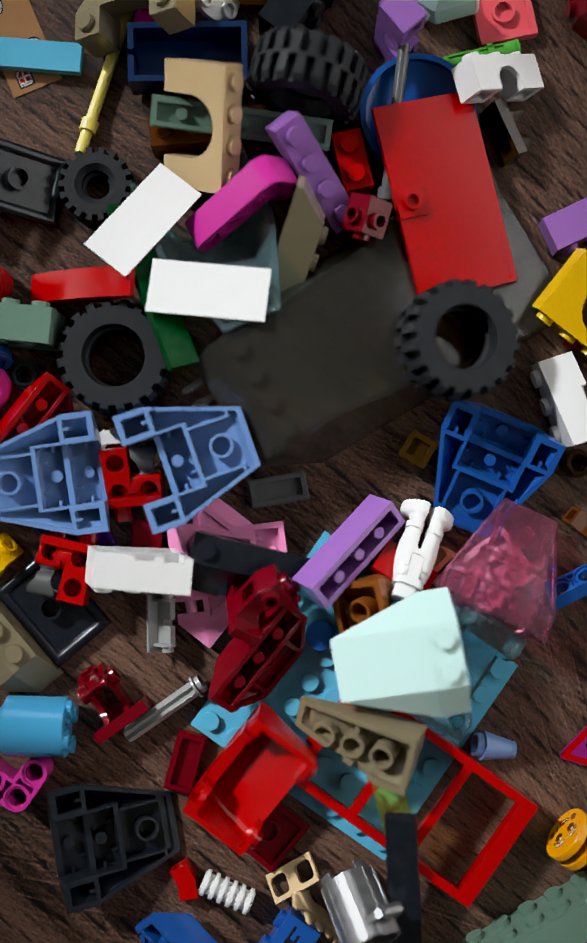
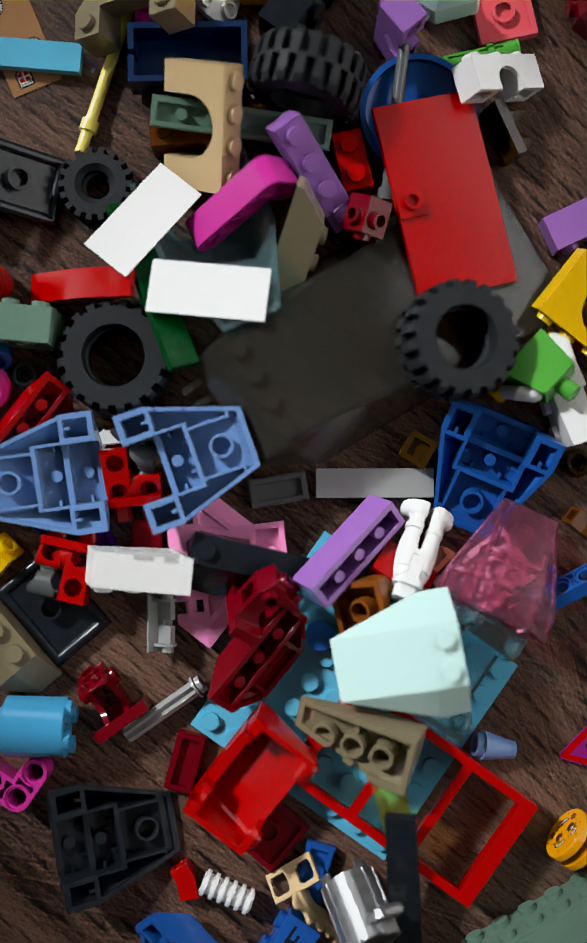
none -> blue tile [291,837,336,906]
none -> light grey tile [316,468,434,498]
none -> bright green torso [489,326,581,403]

